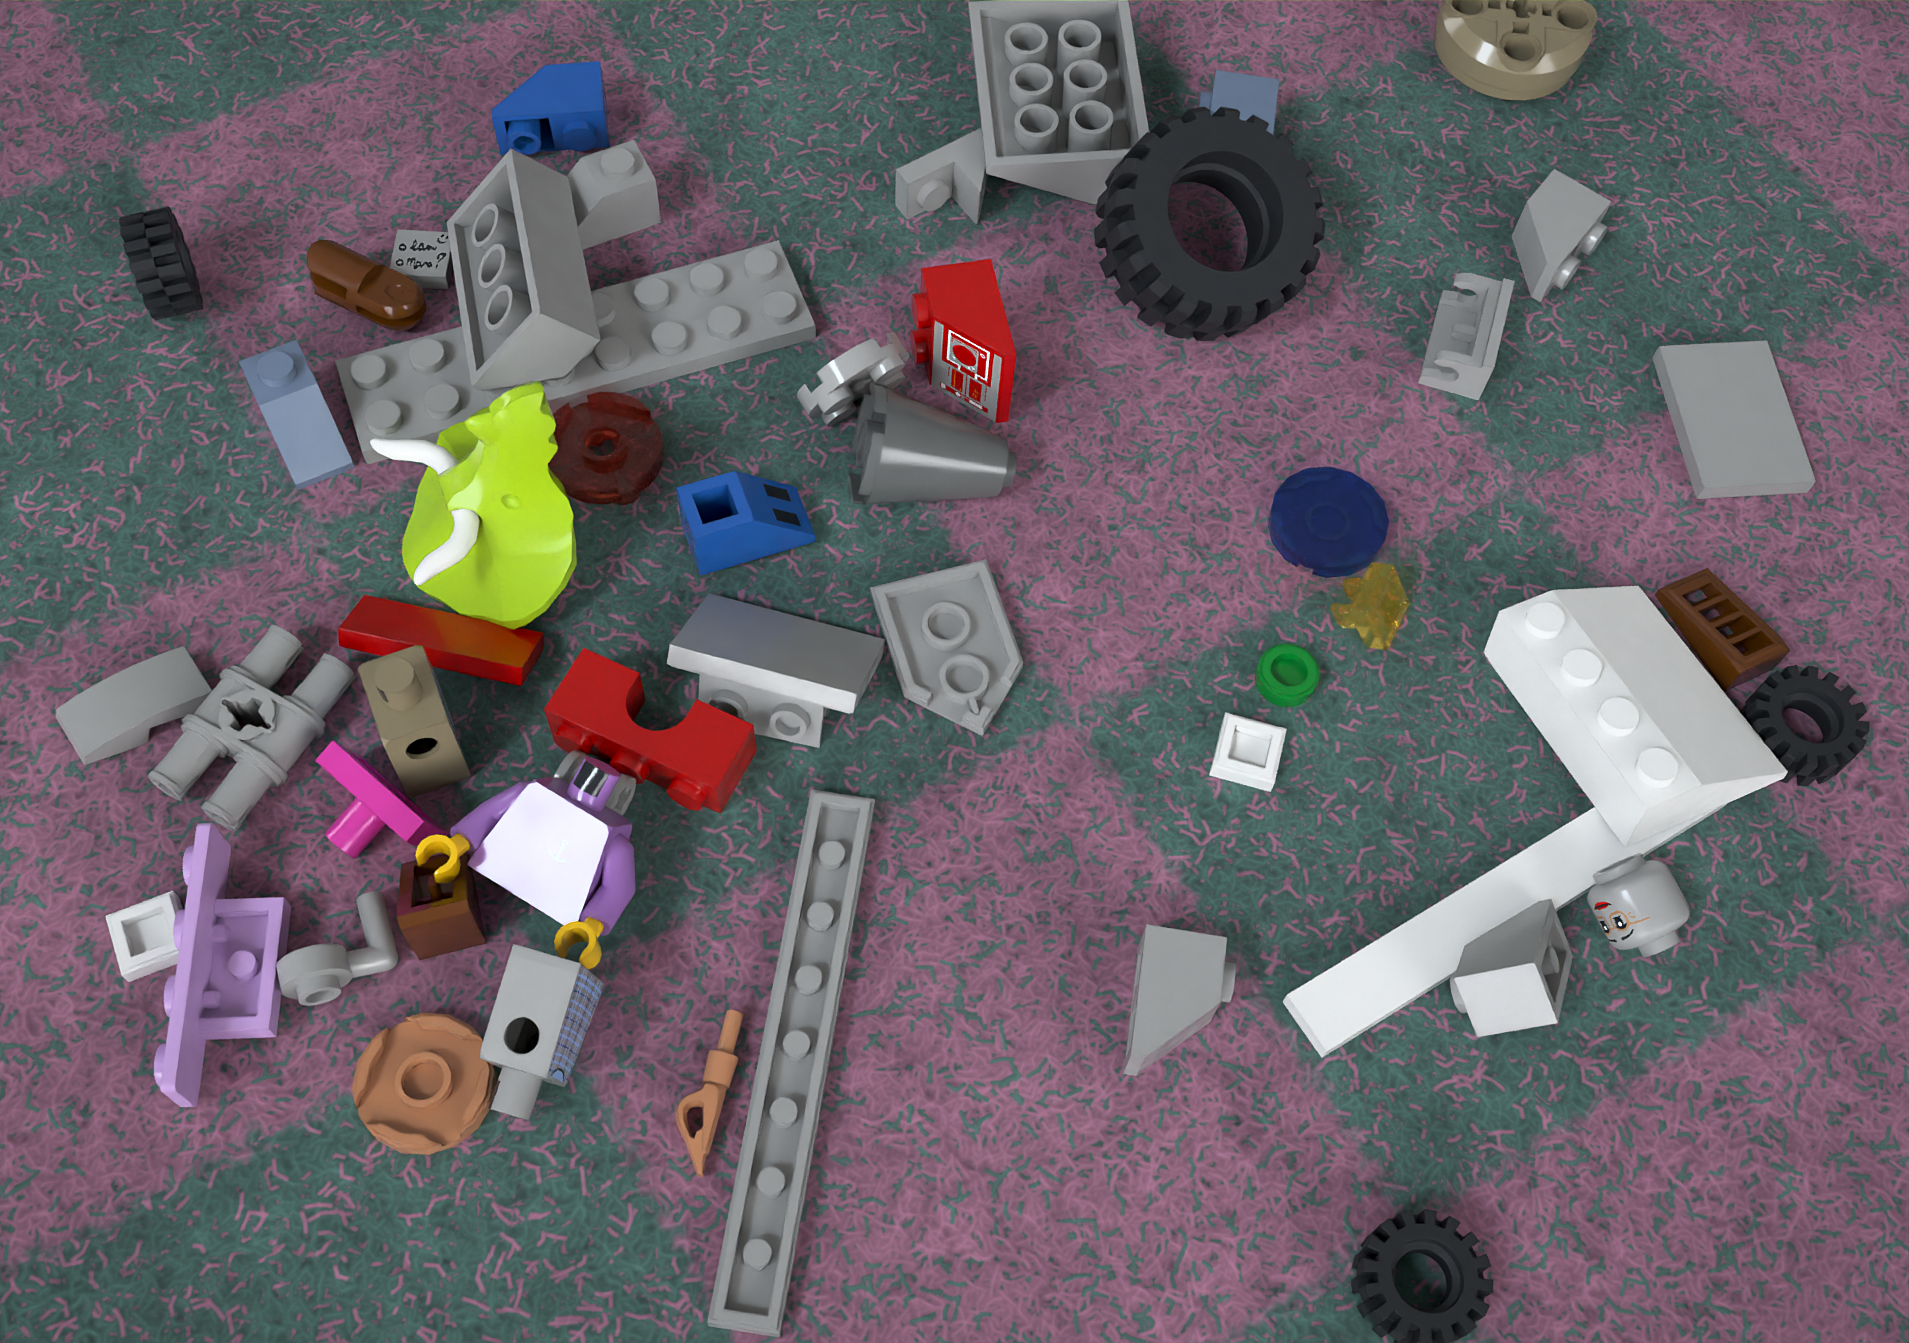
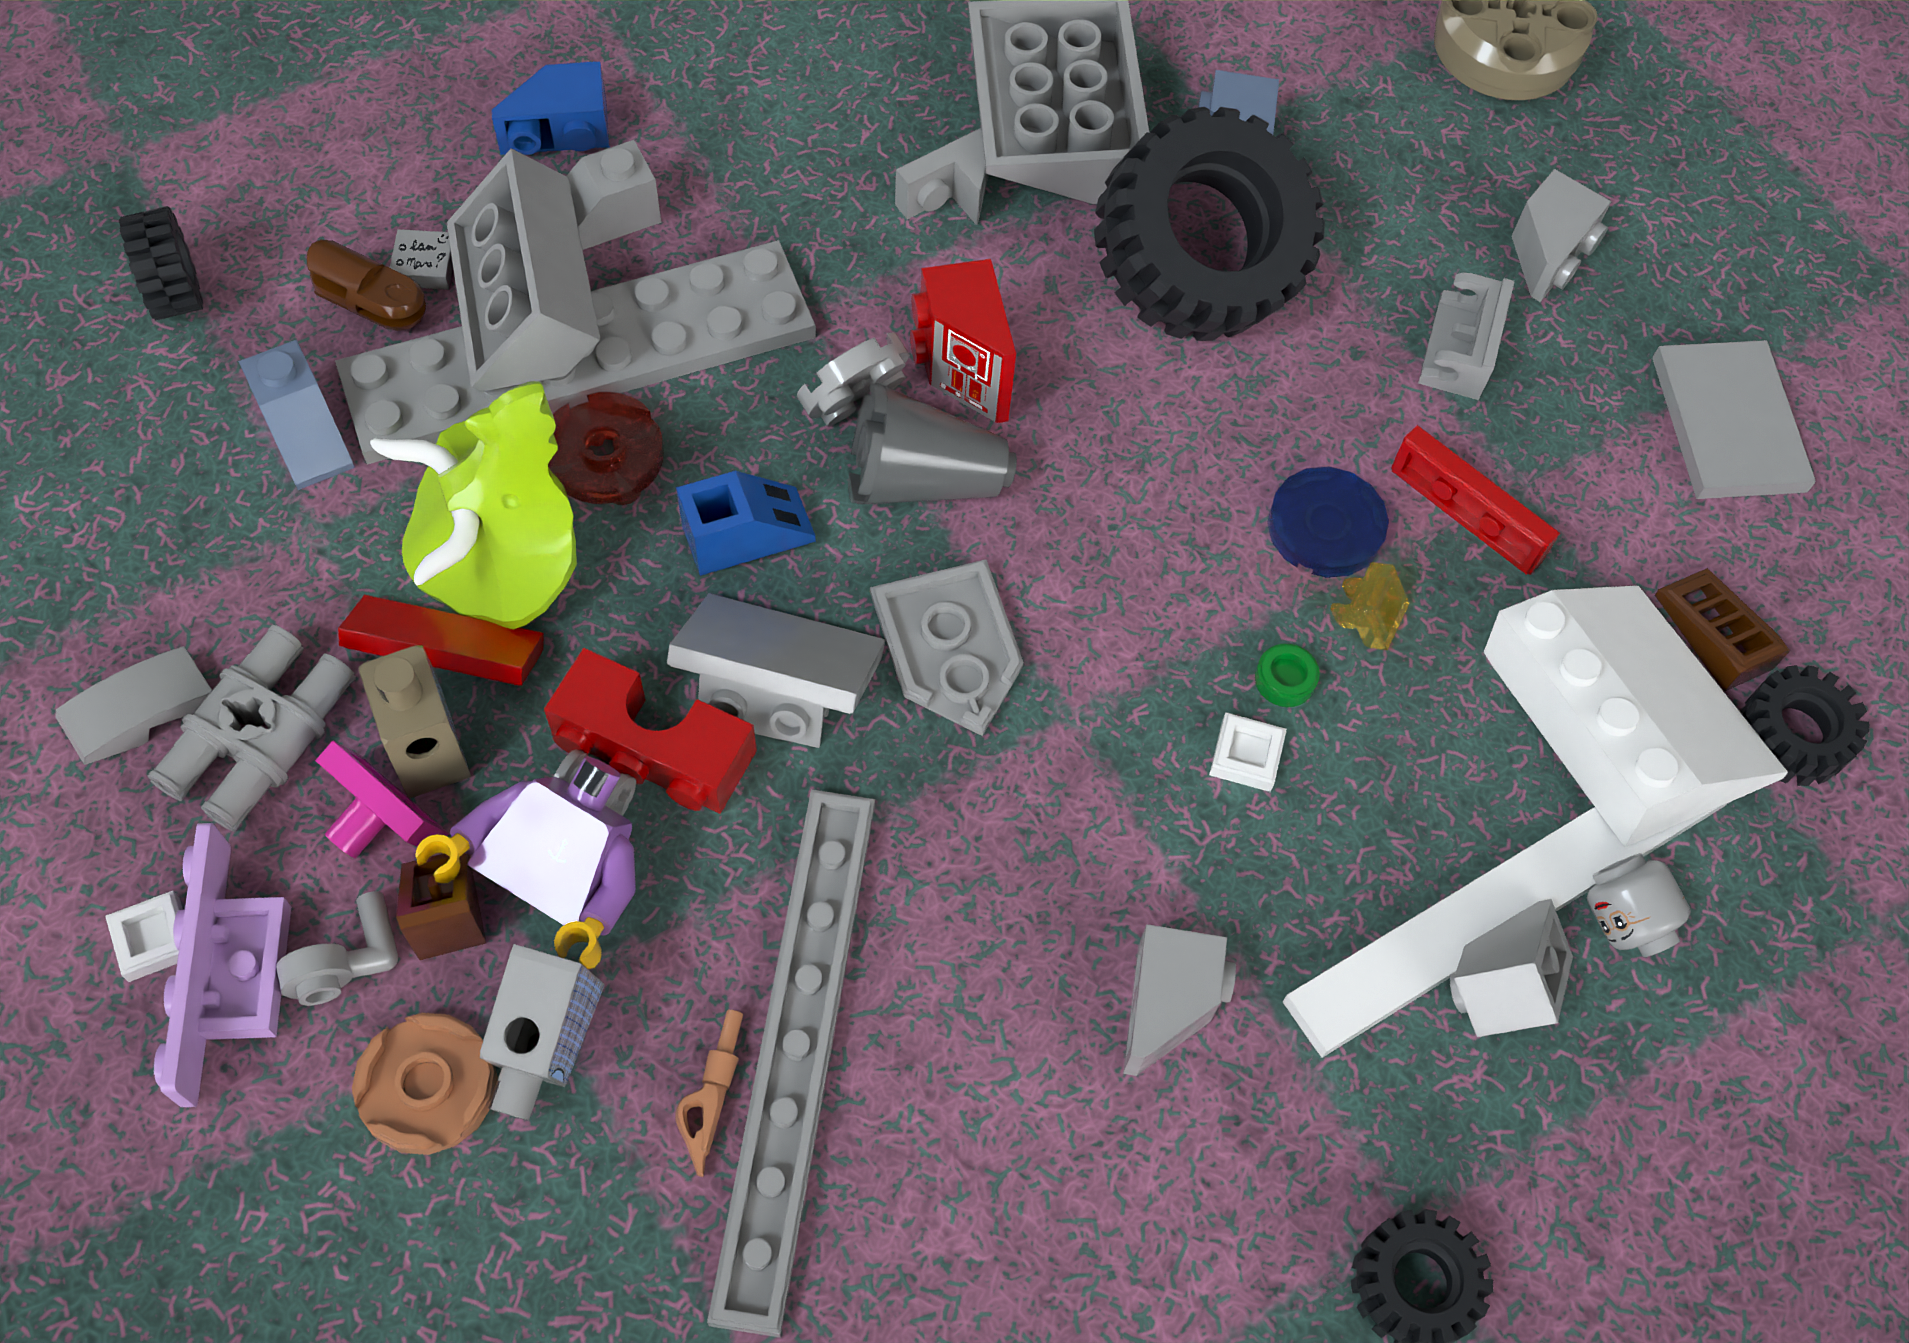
none -> red tile [1391,425,1560,575]

